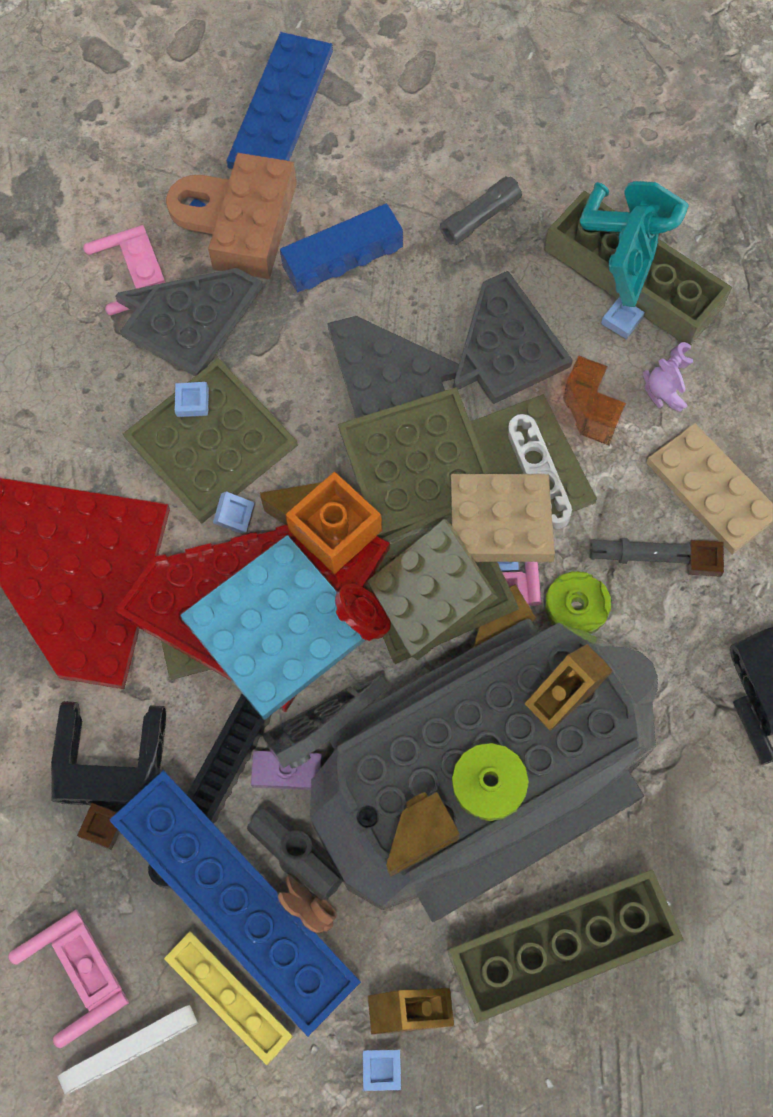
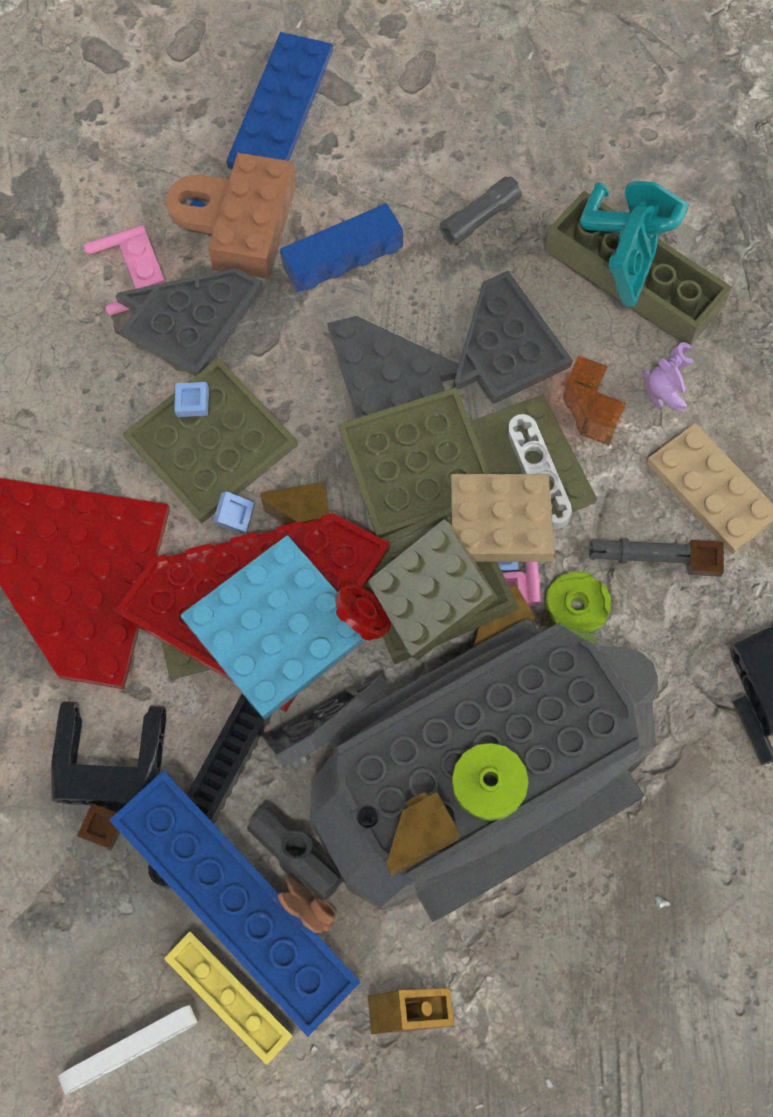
bright pink plate [8,909,129,1048] -> none
lavender plate [251,751,323,790] -> none
orange brick [285,471,382,574] -> none
light blue plate [363,1050,401,1091] -> none
olive brick [448,869,684,1024] -> none
pearl gold slope [524,644,613,731] -> none
light blue plate [601,297,645,339] -> none

